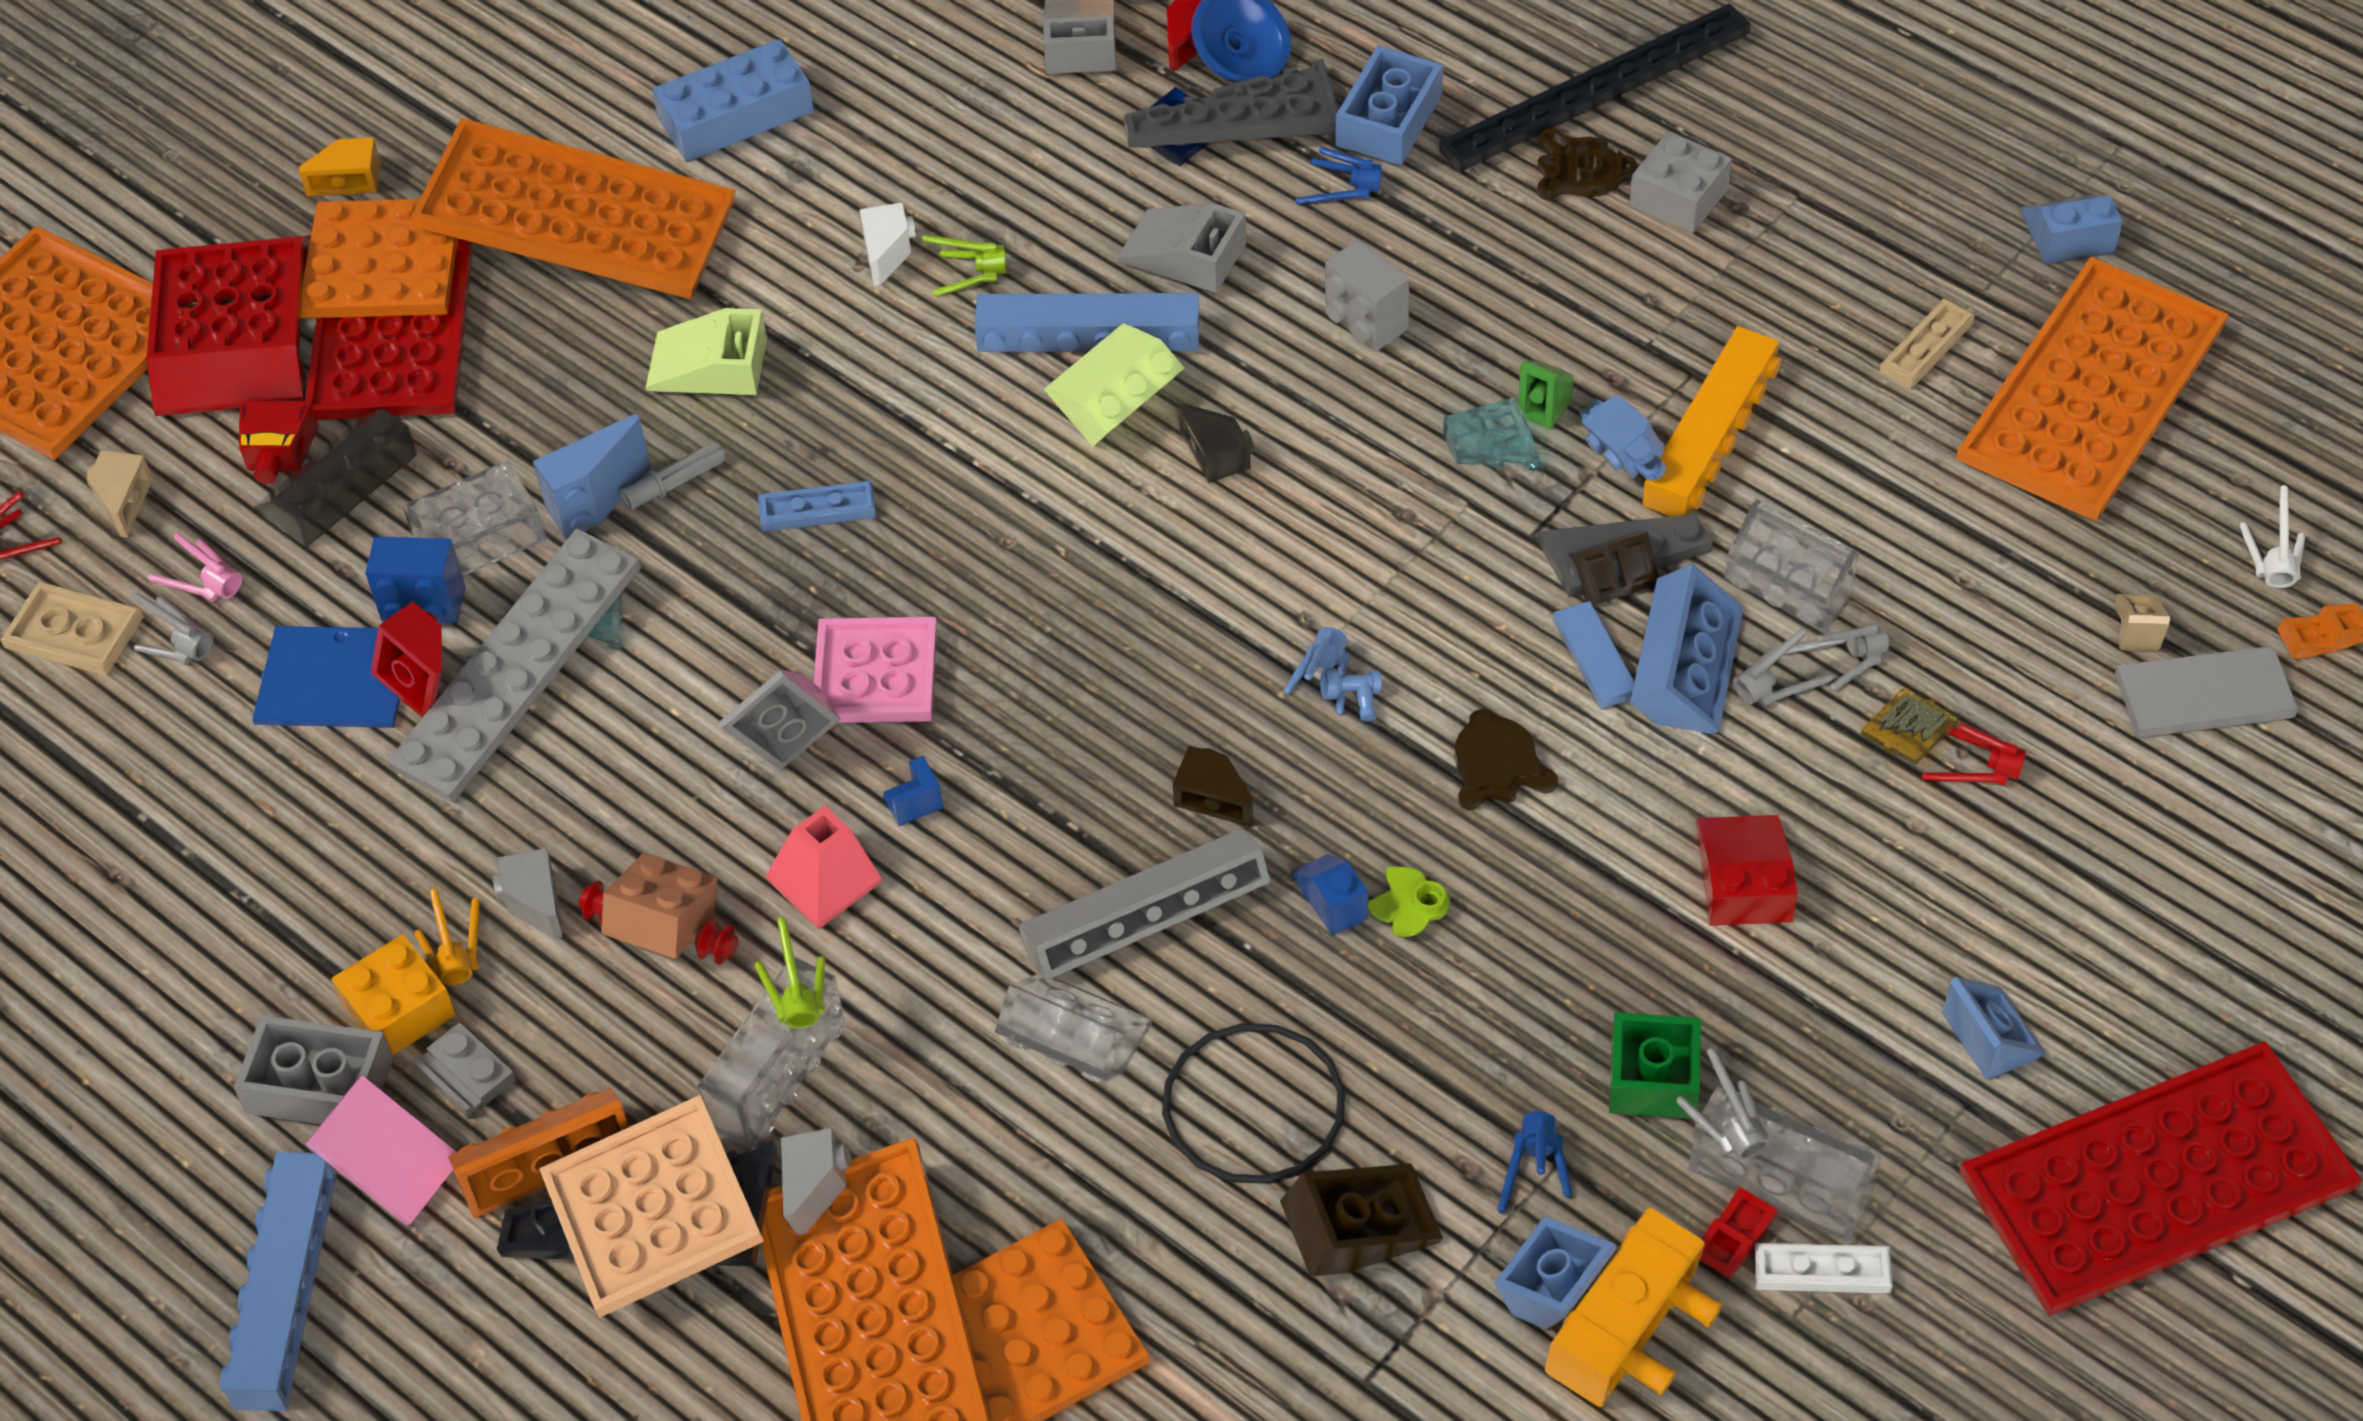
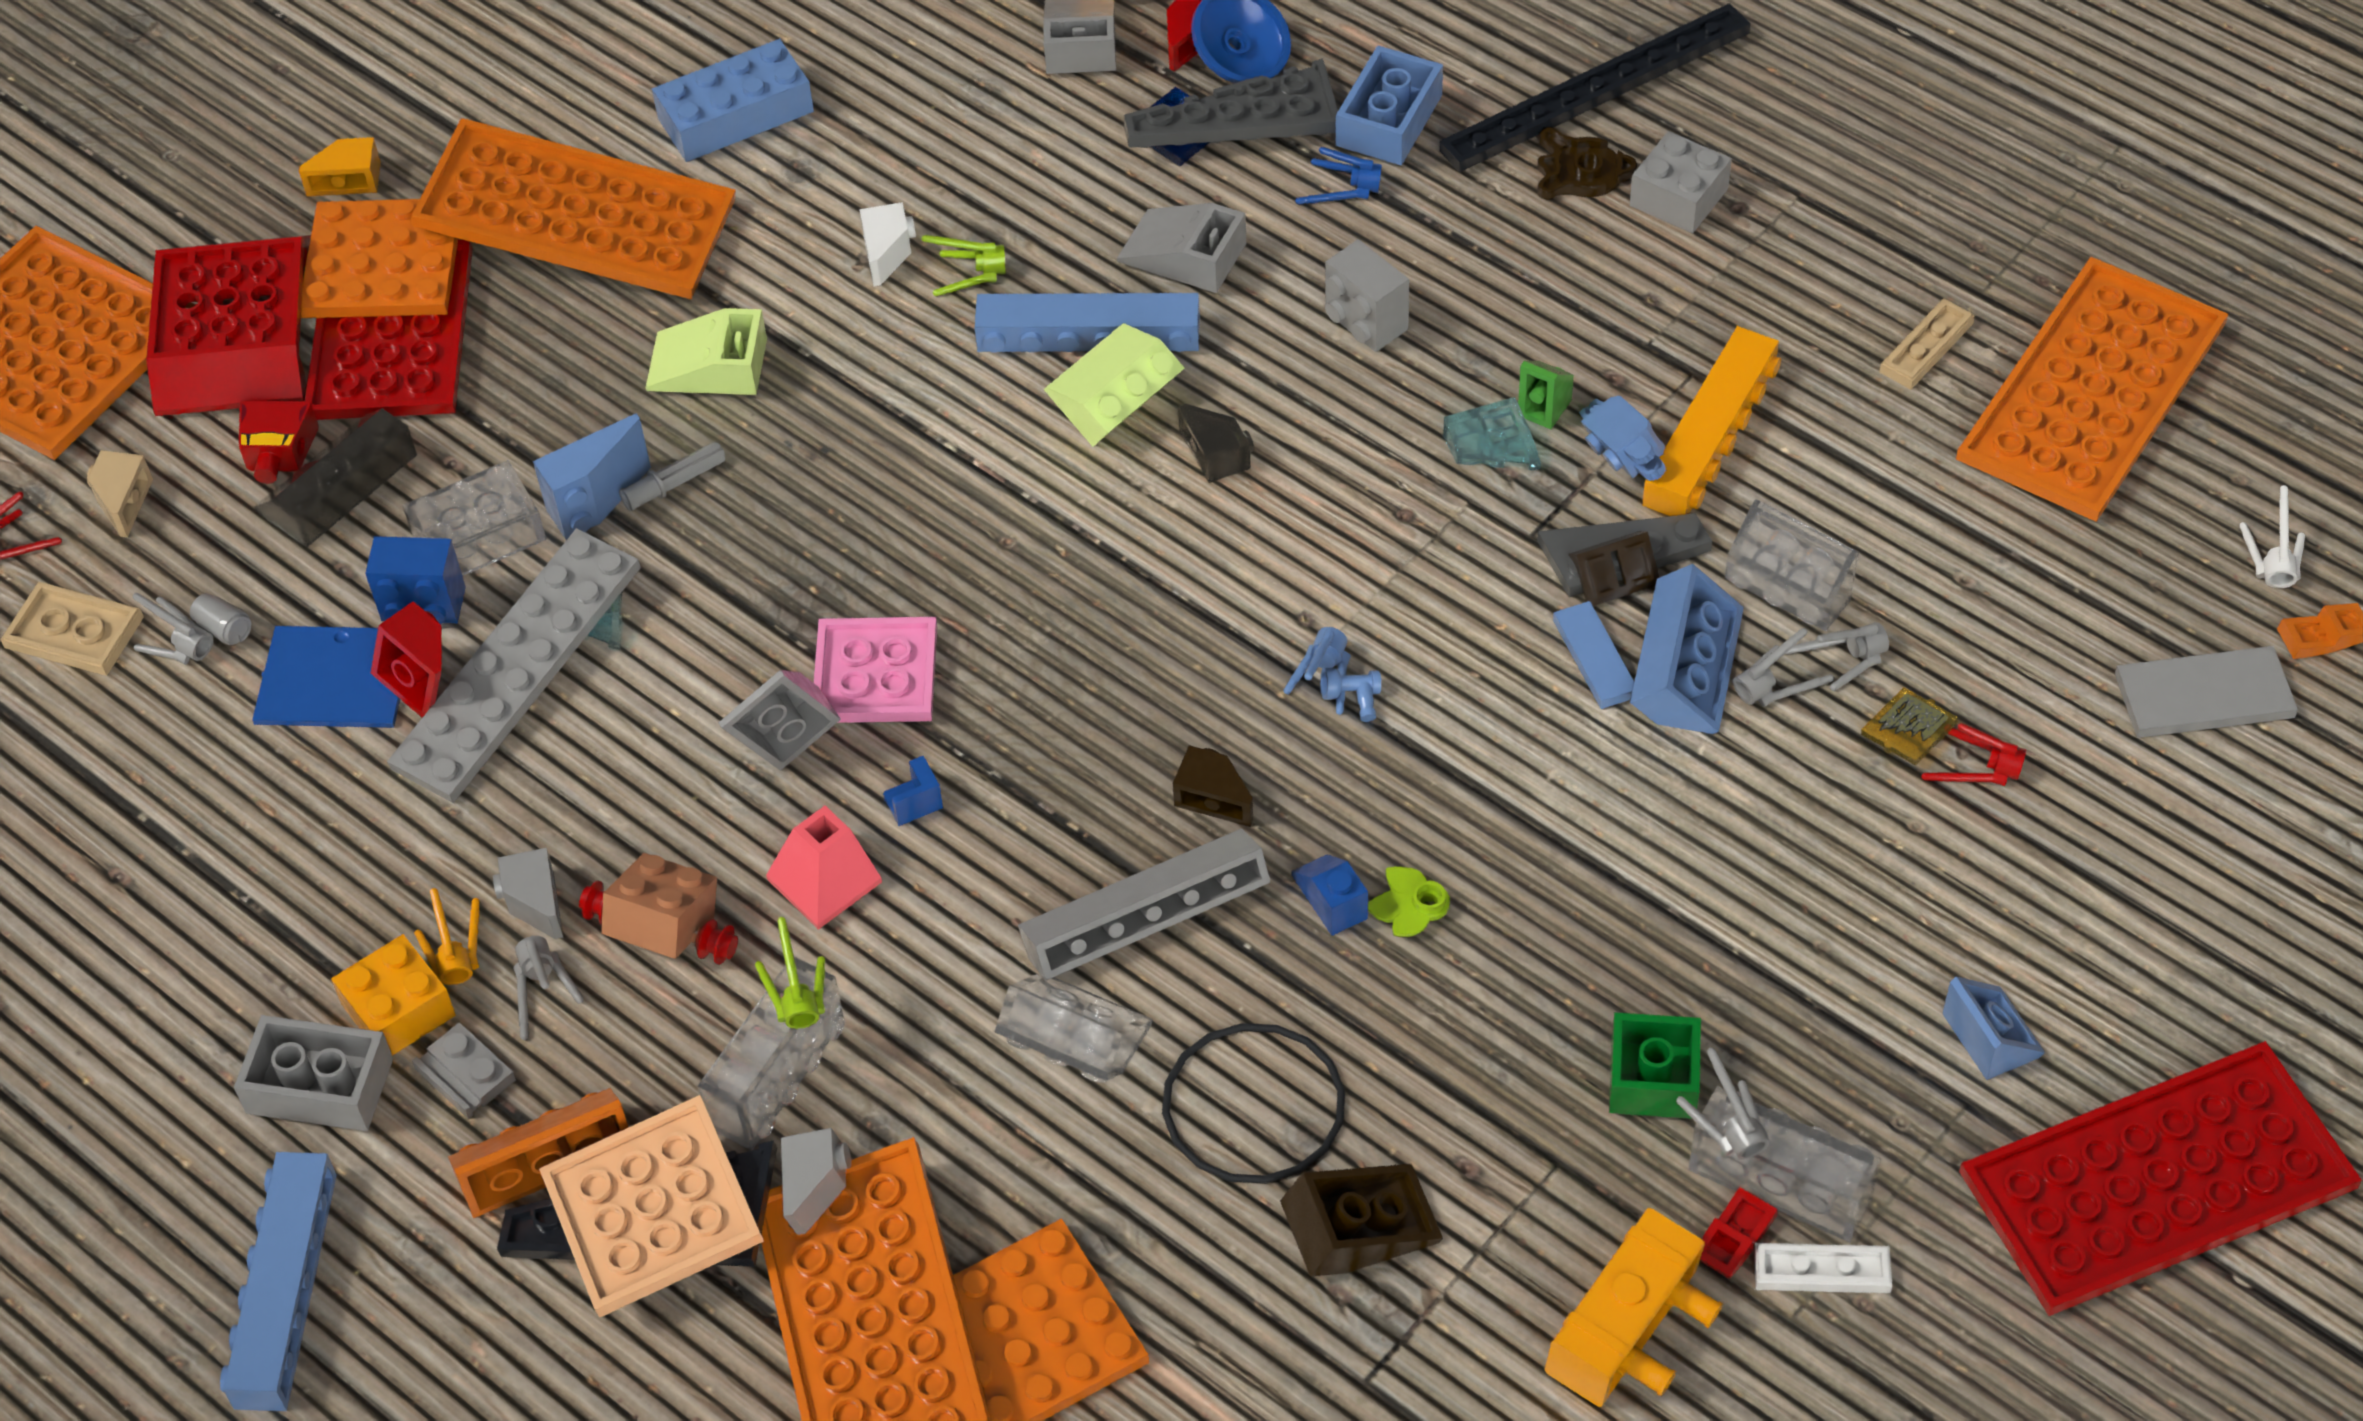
bright pink plant [148,533,243,602] -> none
bright pink tile [305,1075,457,1226] -> none
medium blue tile [758,480,876,532] -> none
dark brown tile [1454,709,1558,810] -> none
medium blue slope [1494,1216,1617,1330] -> none
blue plant [1497,1111,1572,1214] -> none
red slope [1696,815,1798,926] -> none
medium blue slope [2021,195,2123,264] -> none
tan slope [2115,594,2170,652] -> none
none -> light grey piece [190,593,252,645]
none -> light grey plant [513,936,584,1040]

